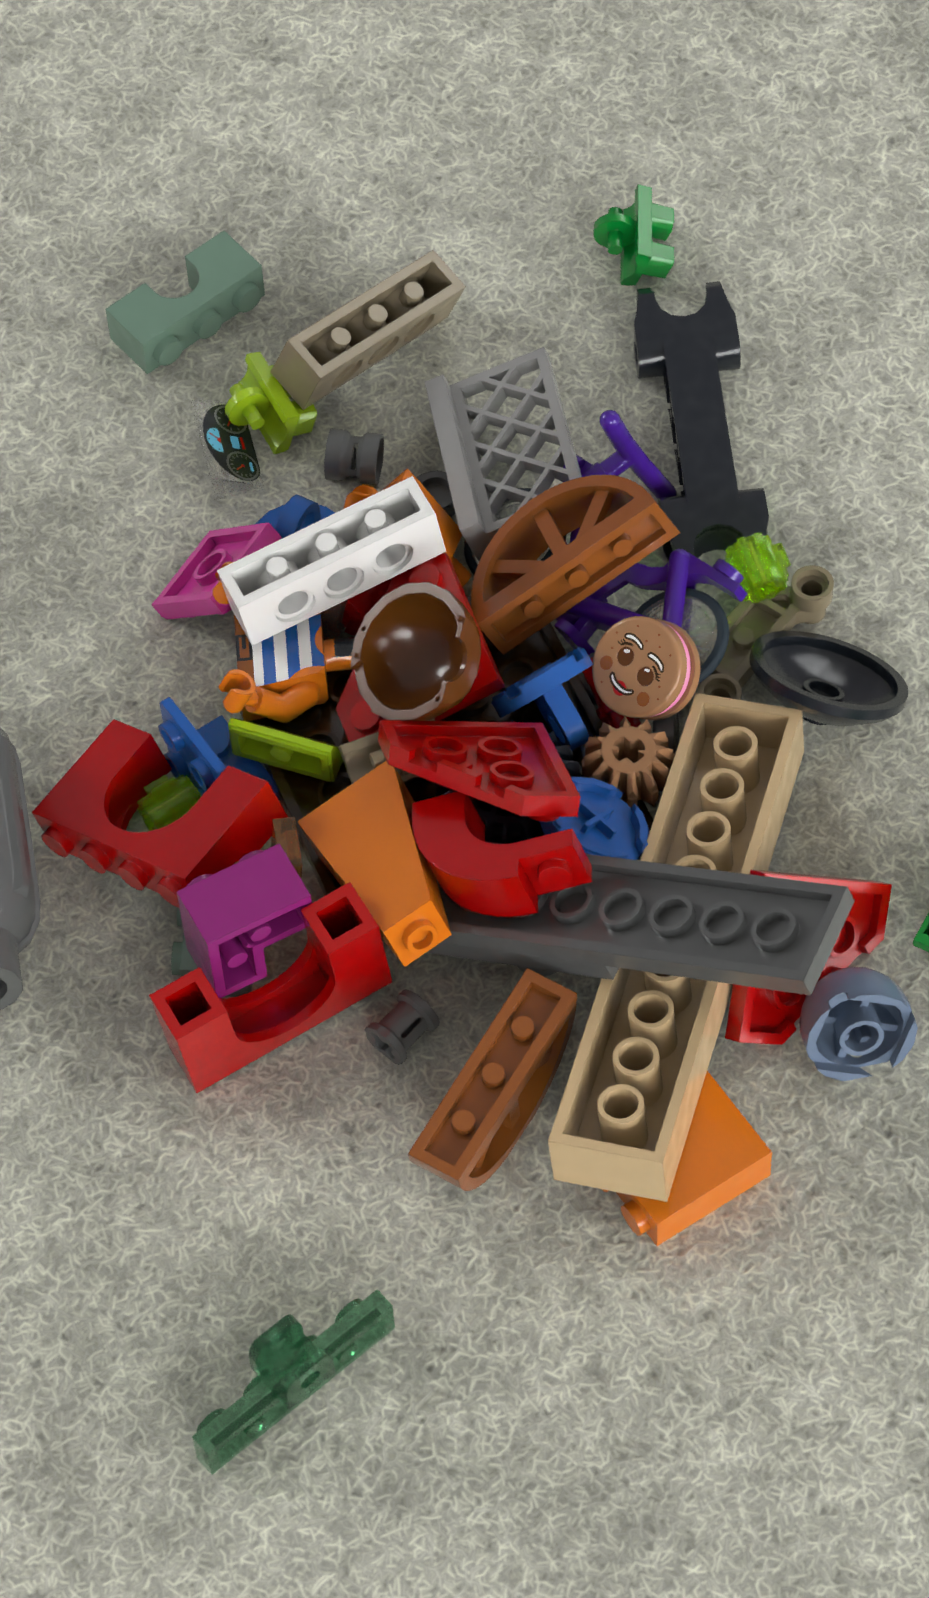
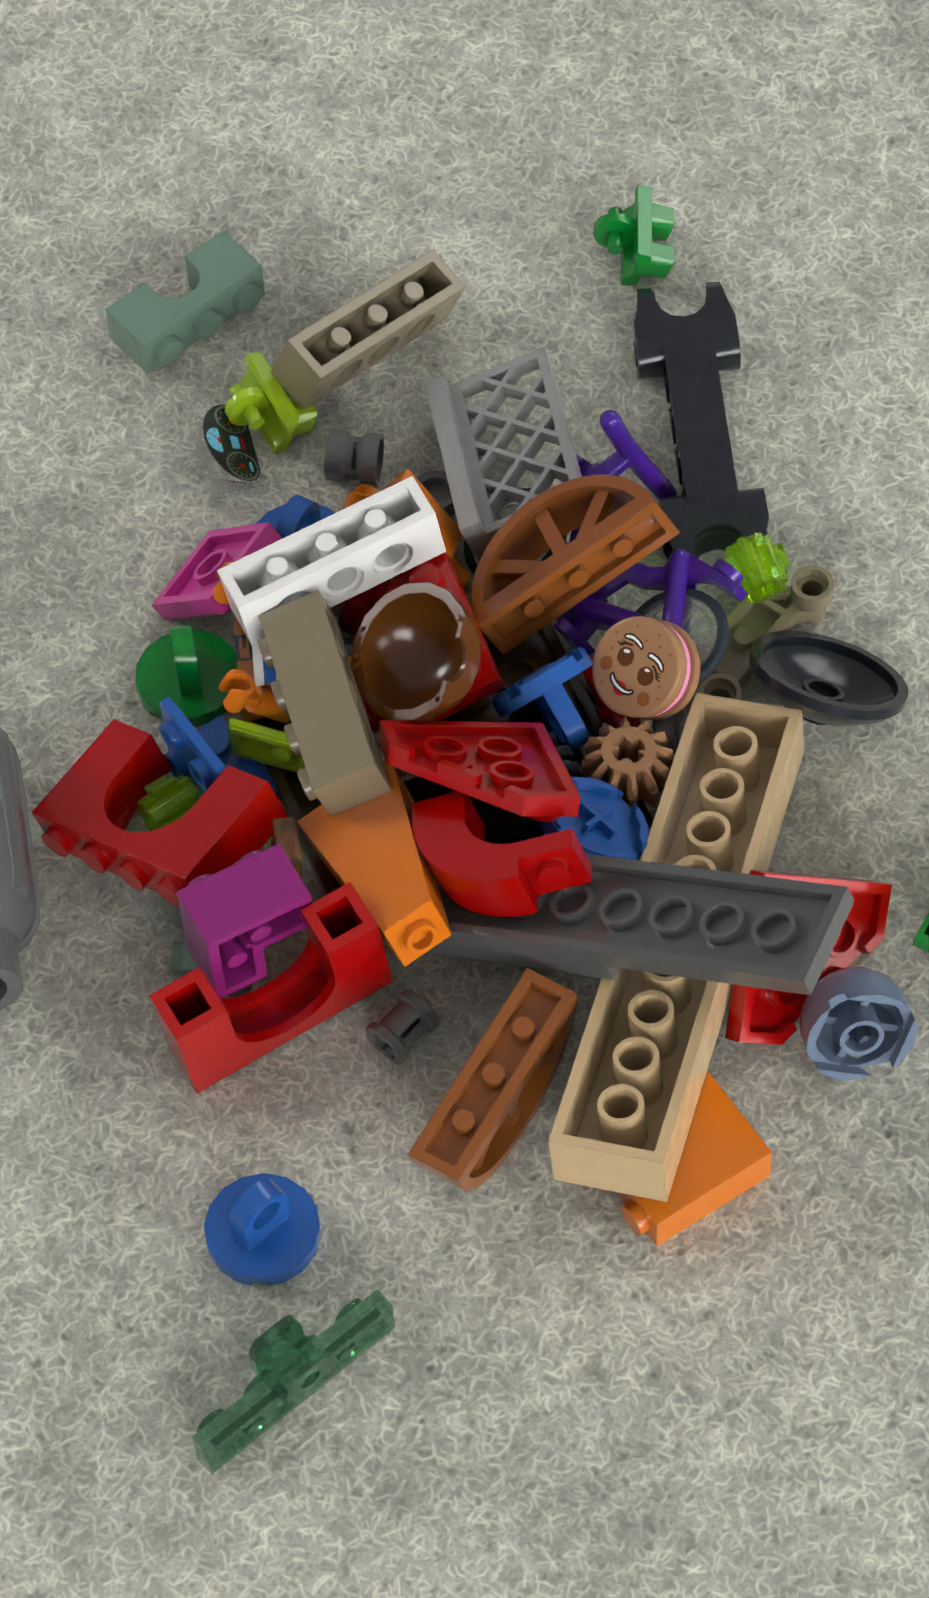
none -> green tile [135,624,237,727]
none -> blue tile [204,1173,321,1286]
none -> dark tan brick [257,590,392,816]

